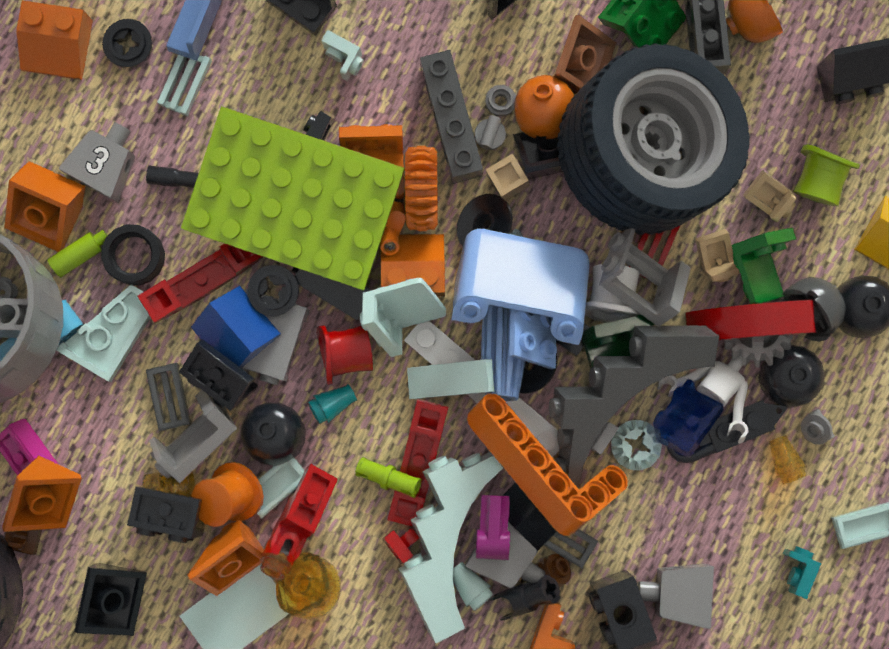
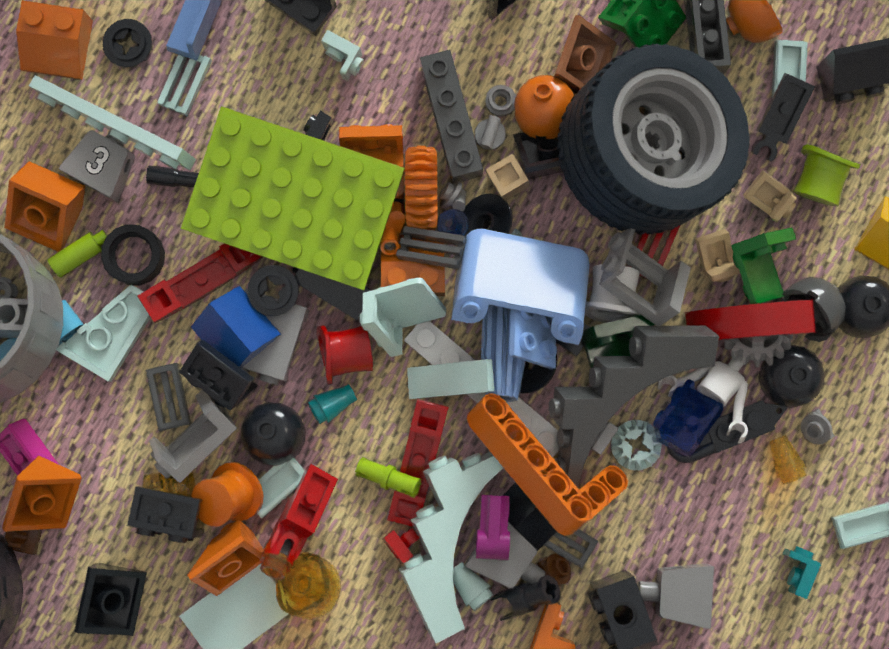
none -> light aqua plate [29,75,196,170]
none -> dark grey tile [396,226,467,269]
none -> clear blue cone [438,209,469,236]
none -> light grey plate [439,180,466,213]
none -> black plate [751,73,815,162]
none -> light aqua tile [772,40,808,97]

